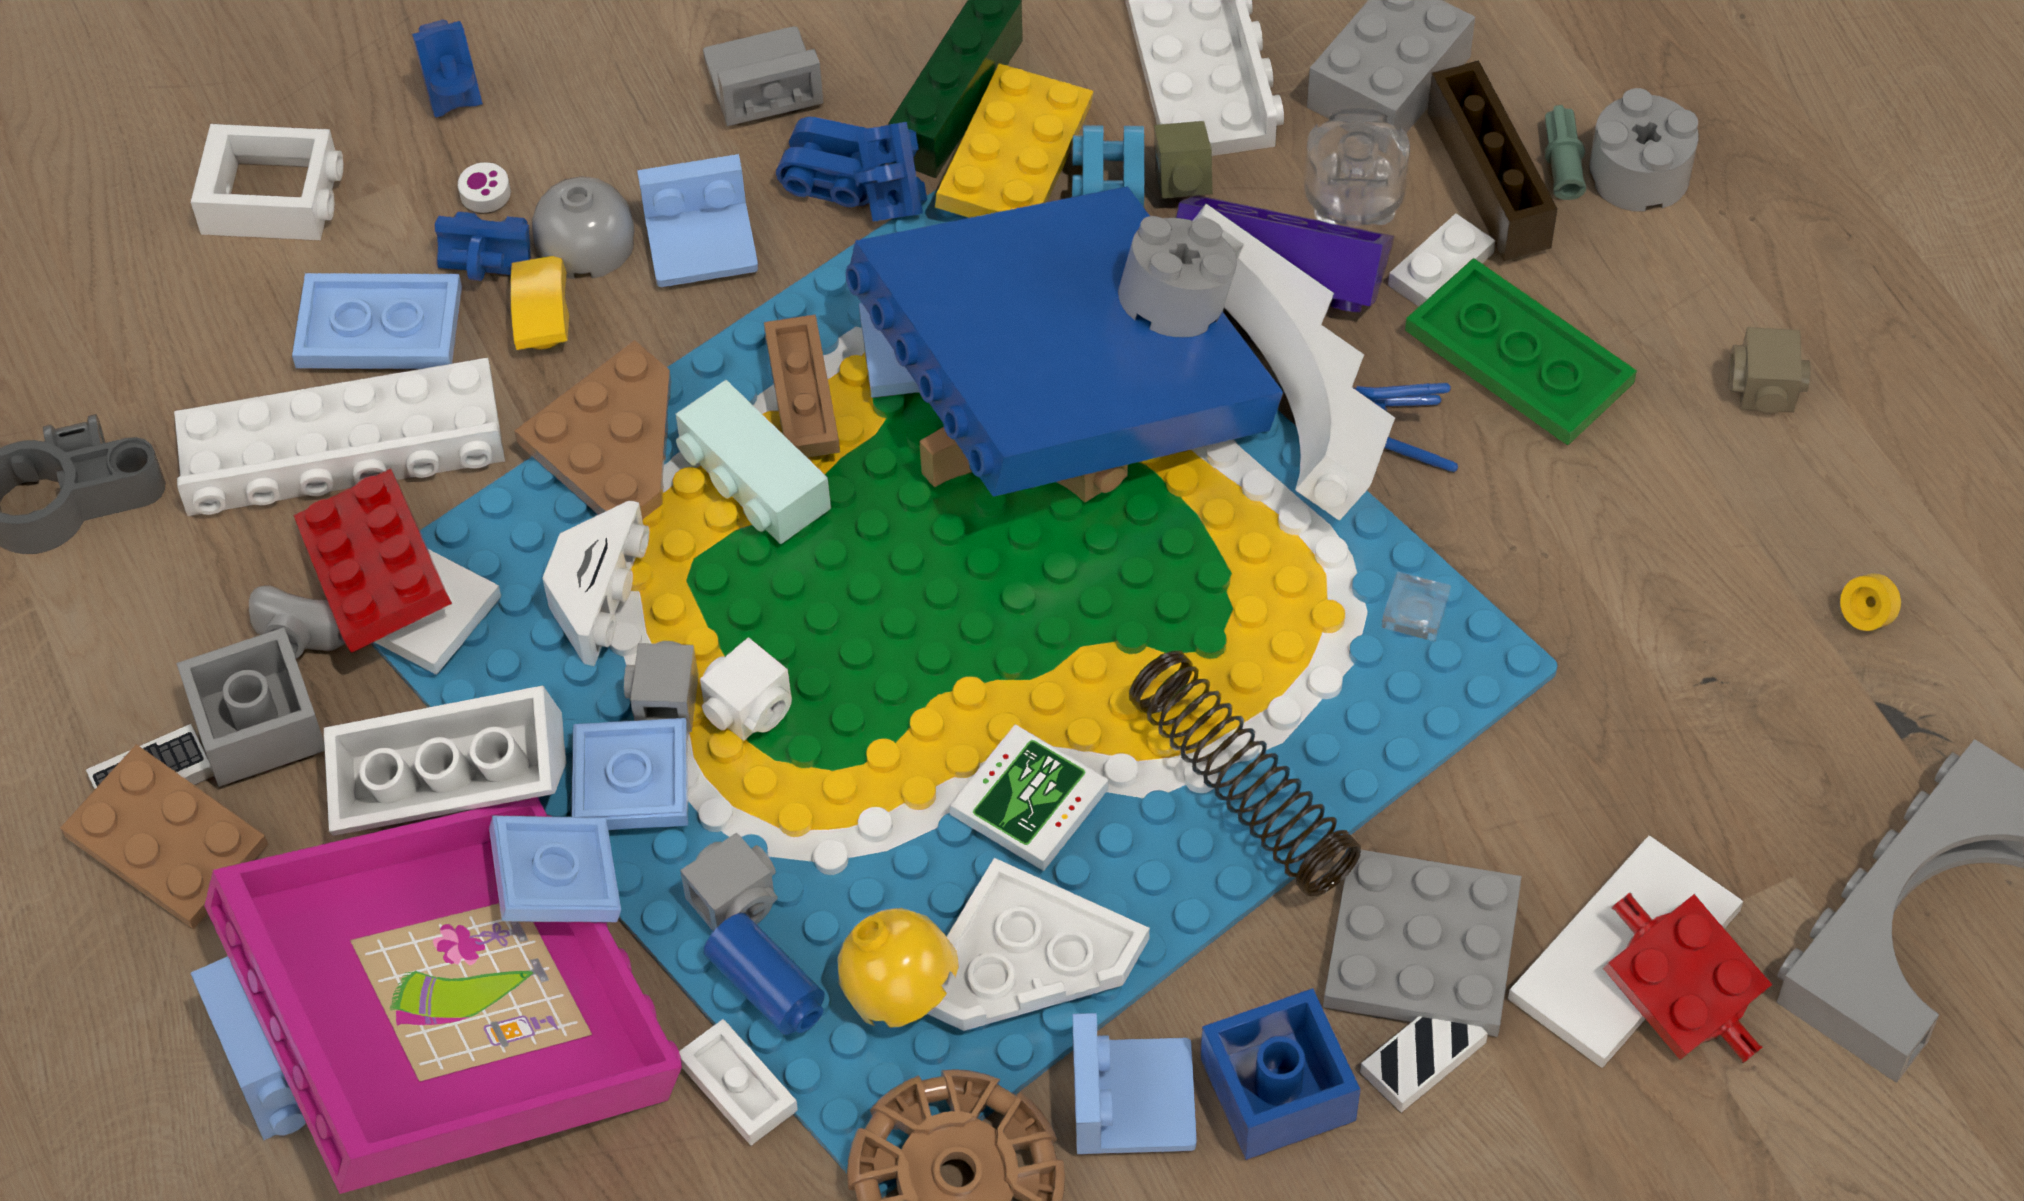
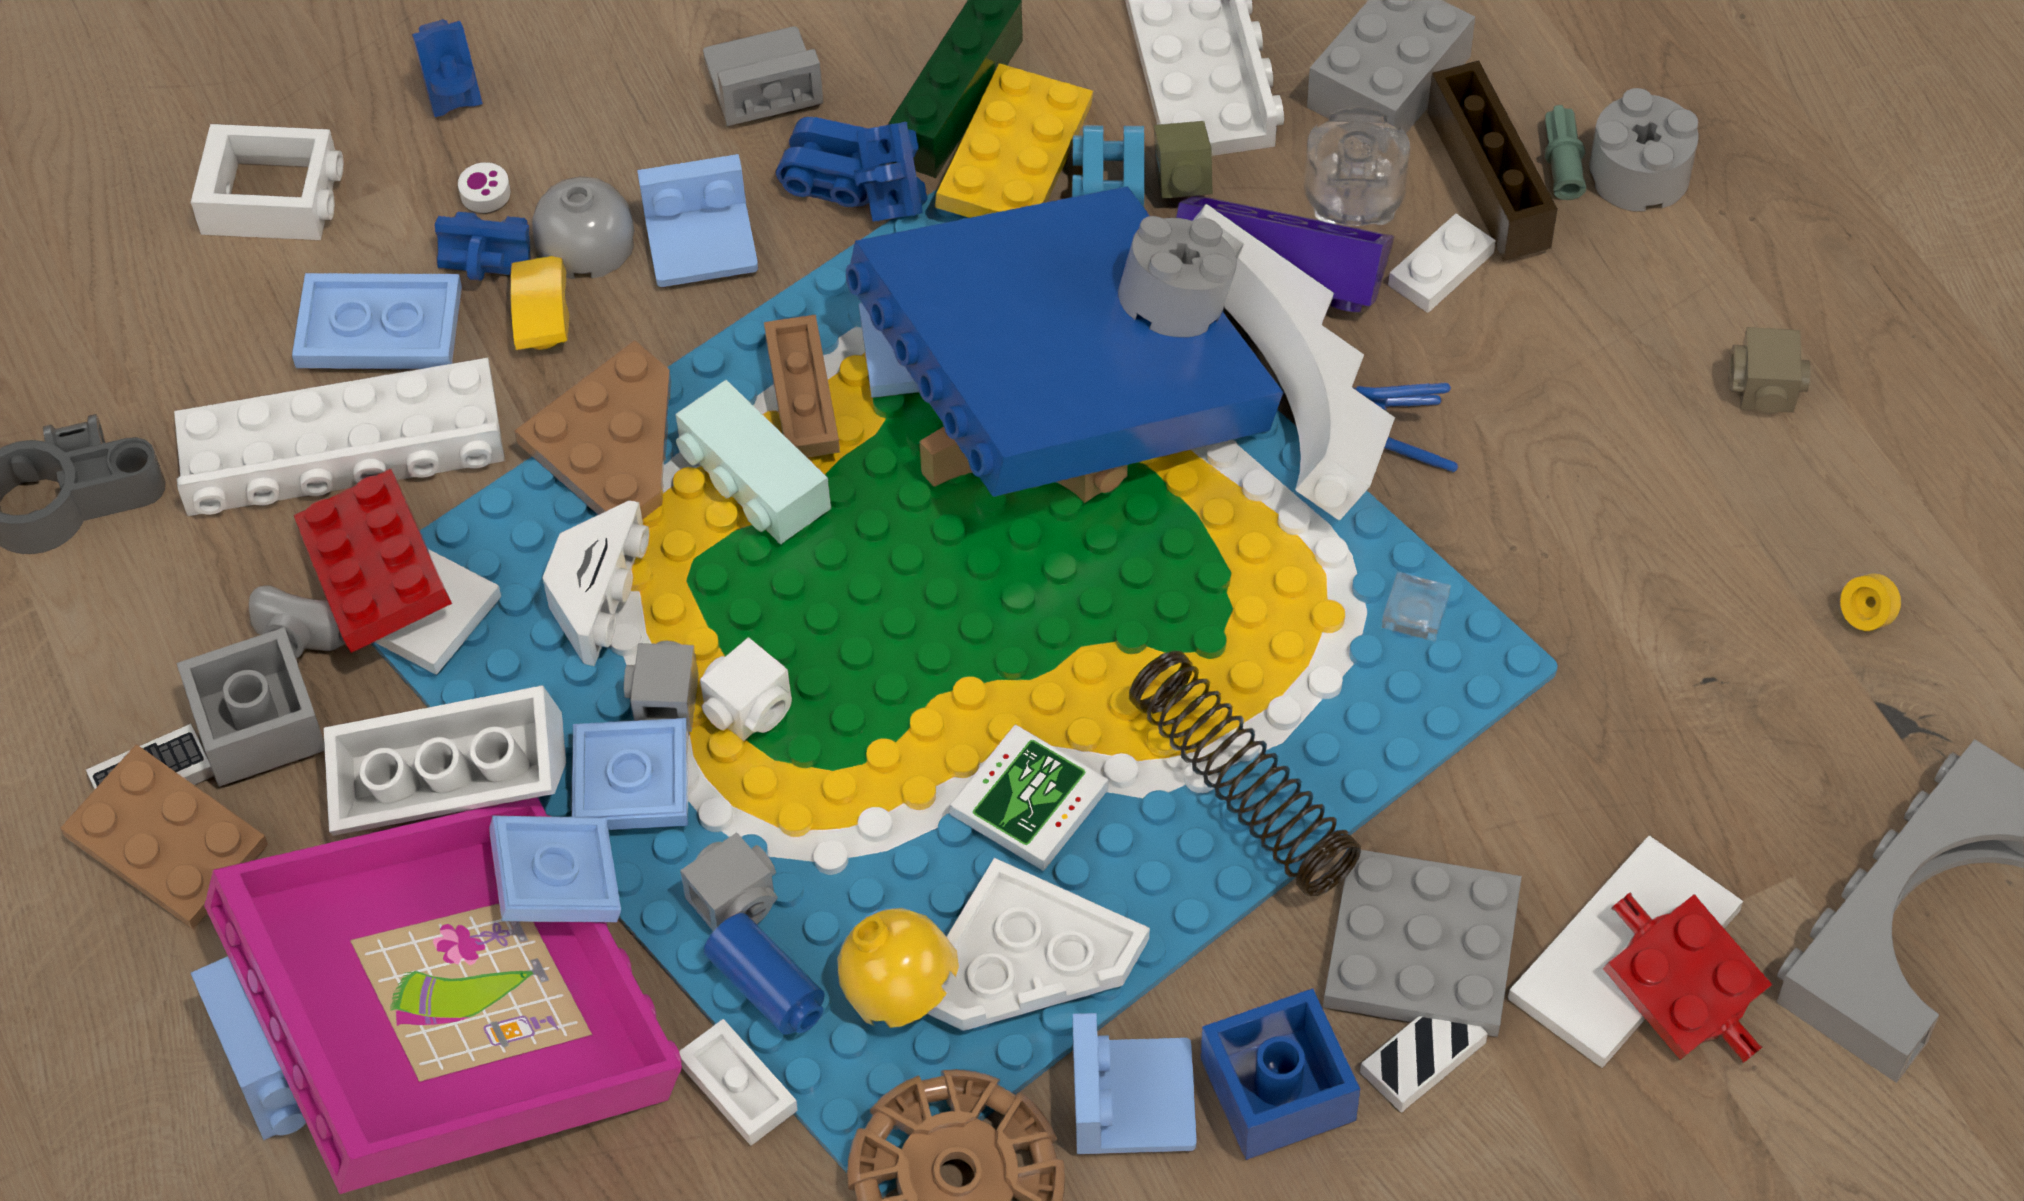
green plate [1405,258,1637,446] -> none

